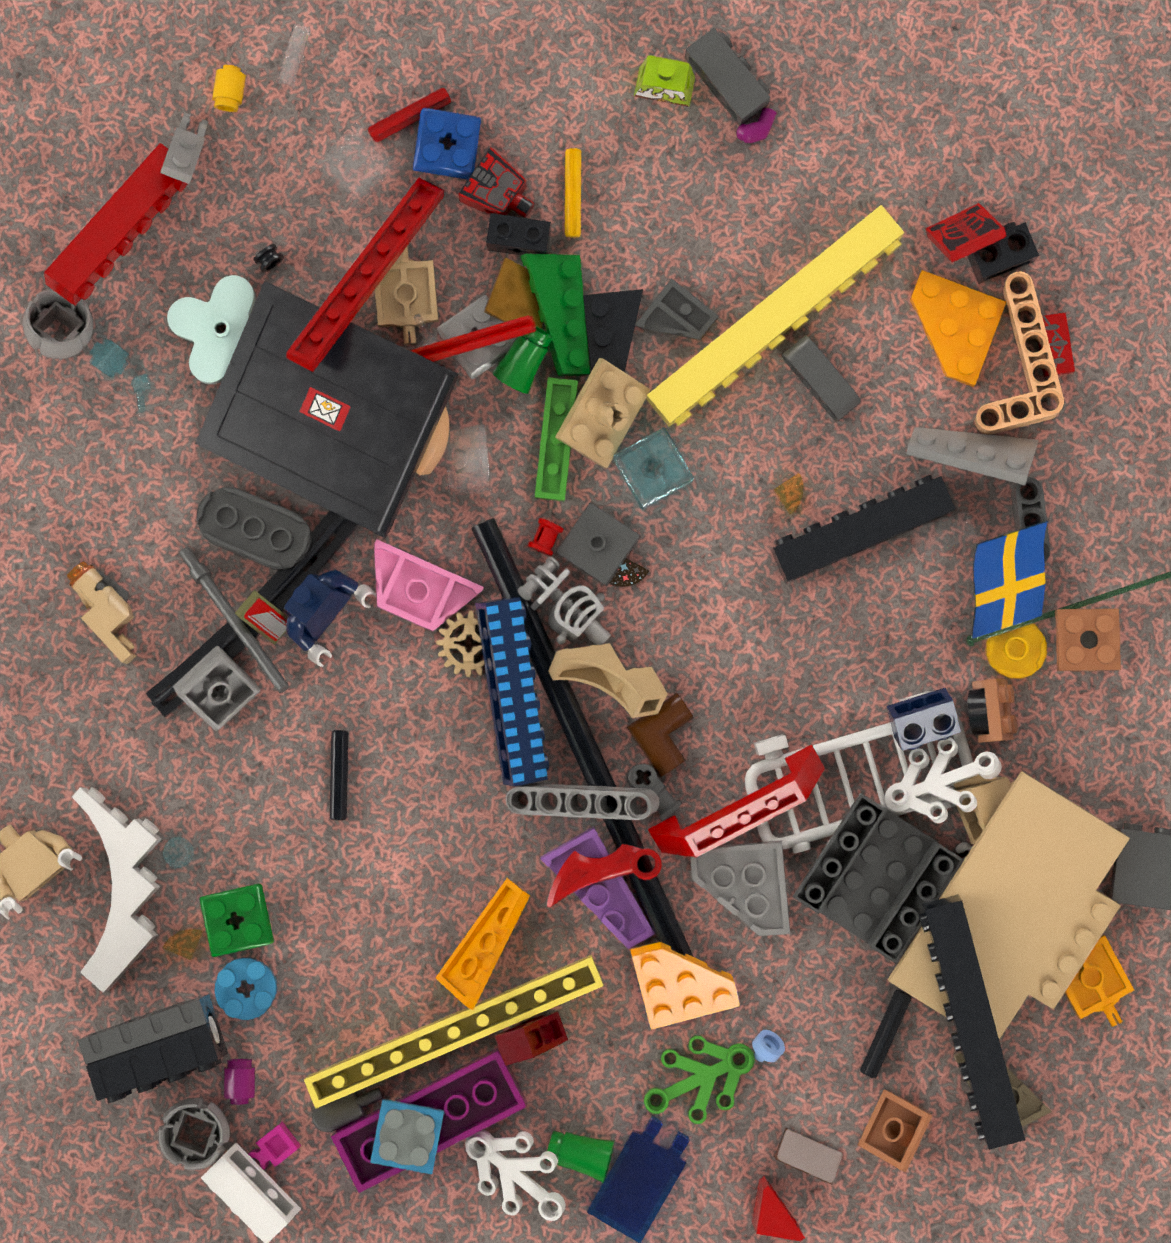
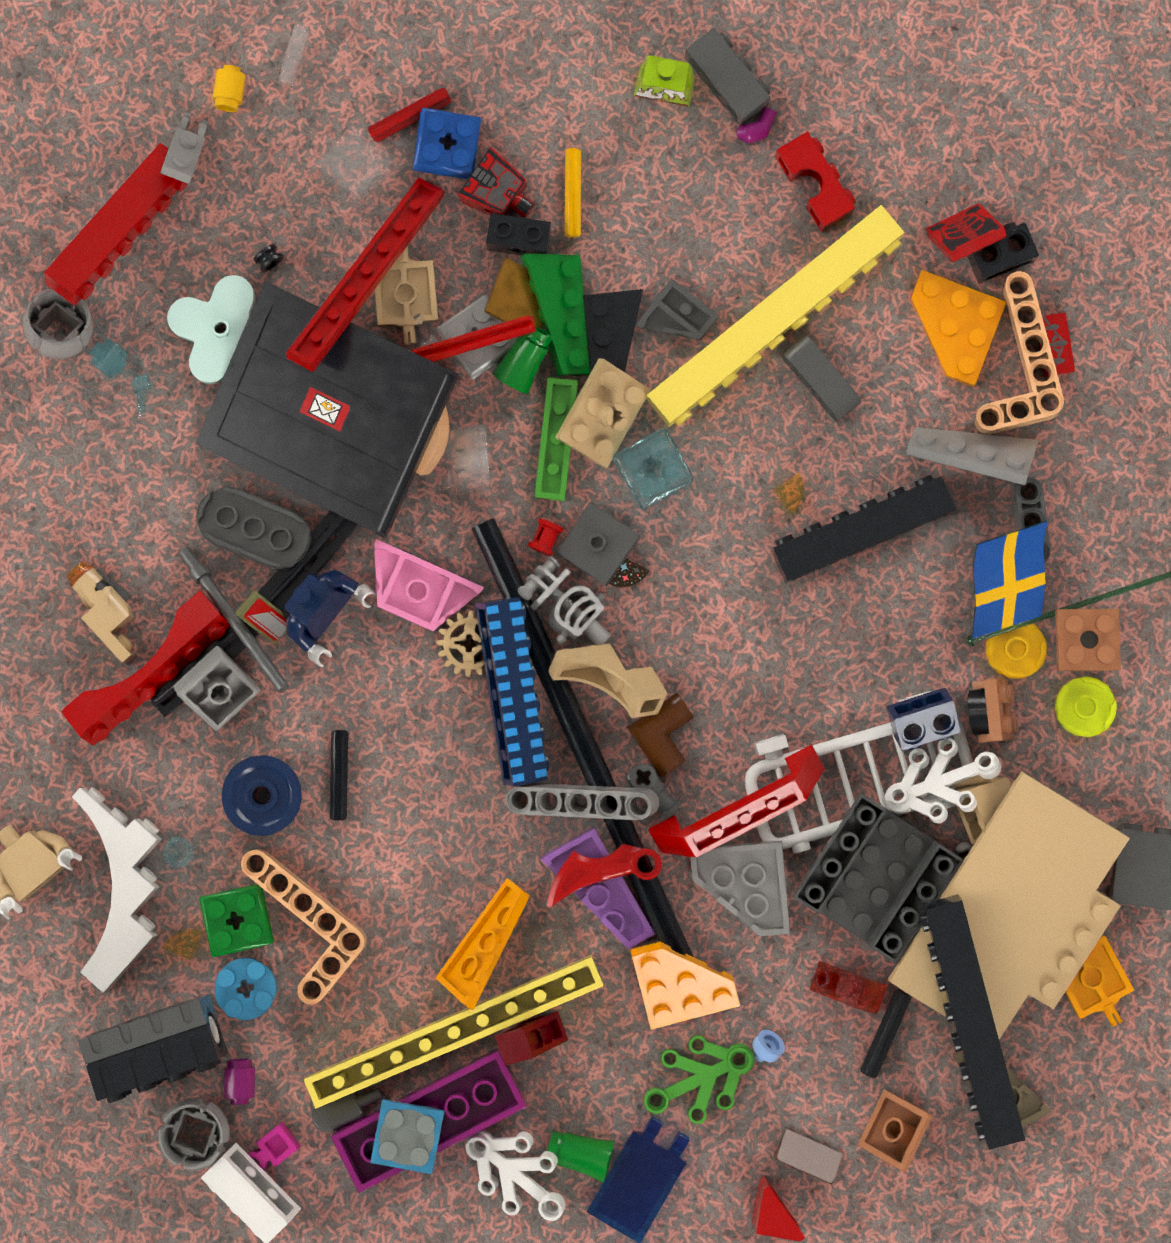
none -> red arch [61,590,231,746]
none -> dark blue gear [221,755,302,836]
none -> light nougat beam [241,849,367,1005]
none -> red arch [775,131,856,233]
none -> clear red slope [810,961,887,1014]
none -> neon yellow tile [1054,676,1117,737]

